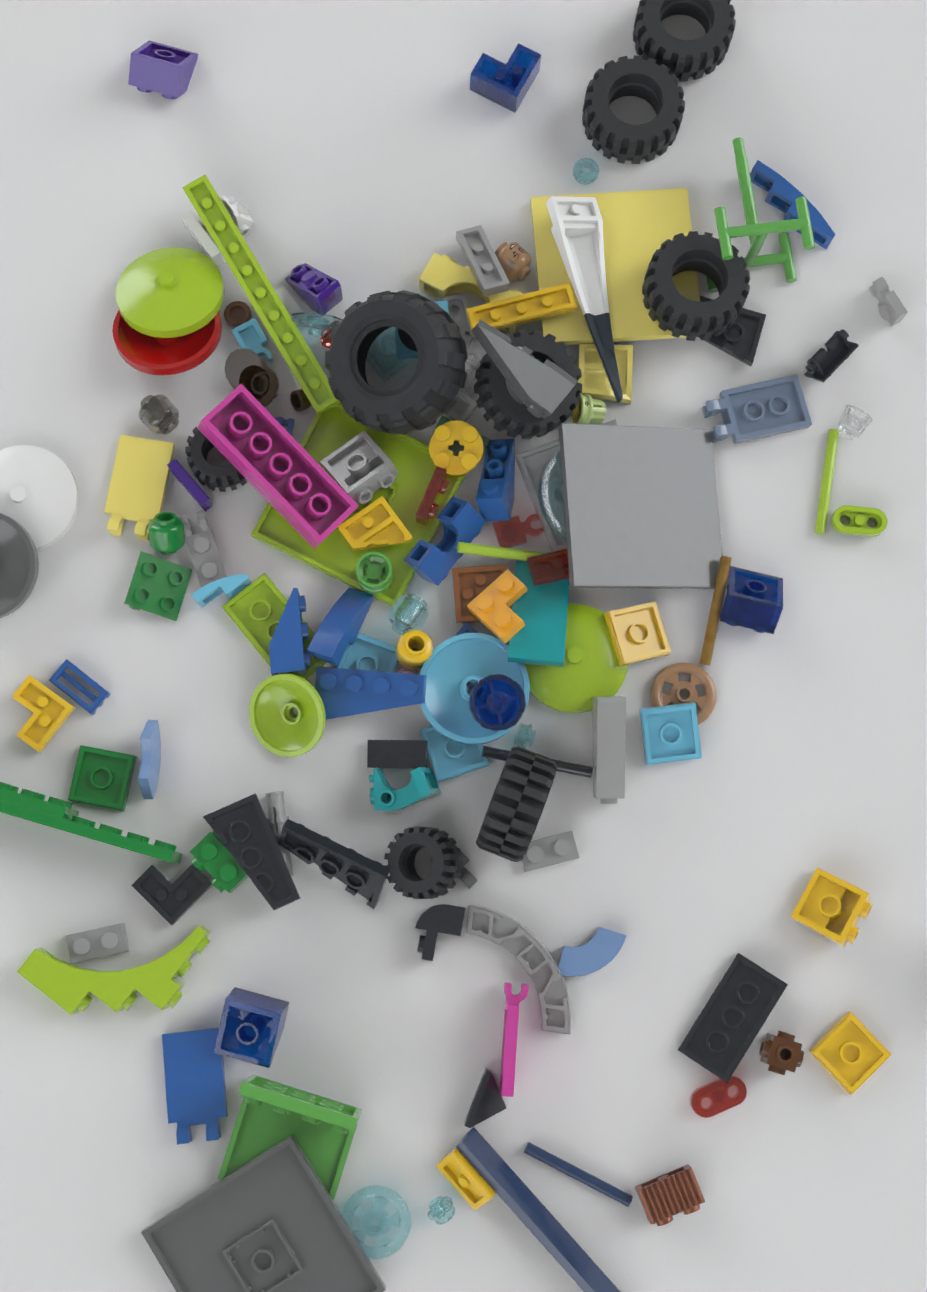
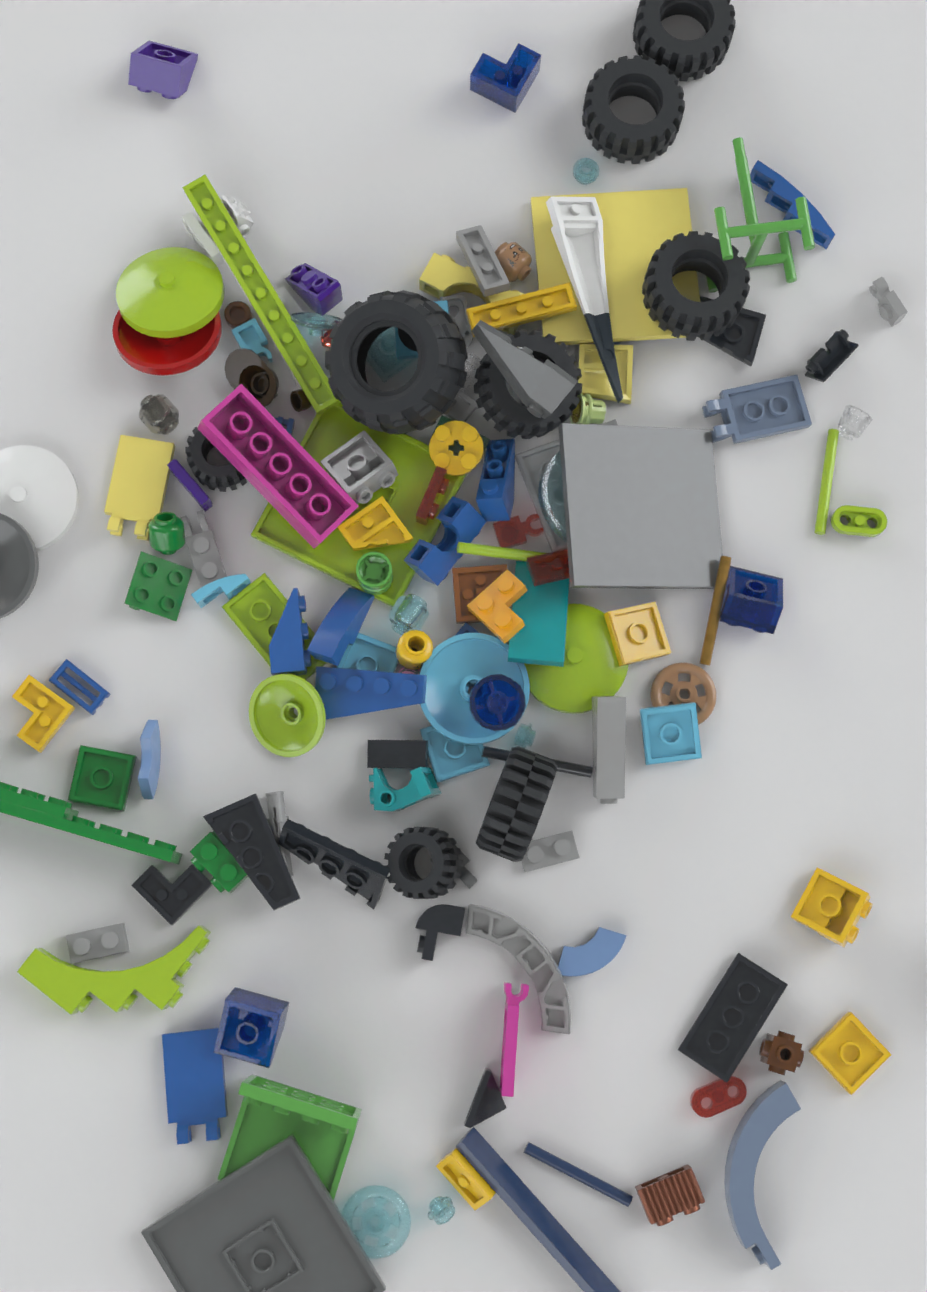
none -> sand blue arch [724,1080,801,1270]

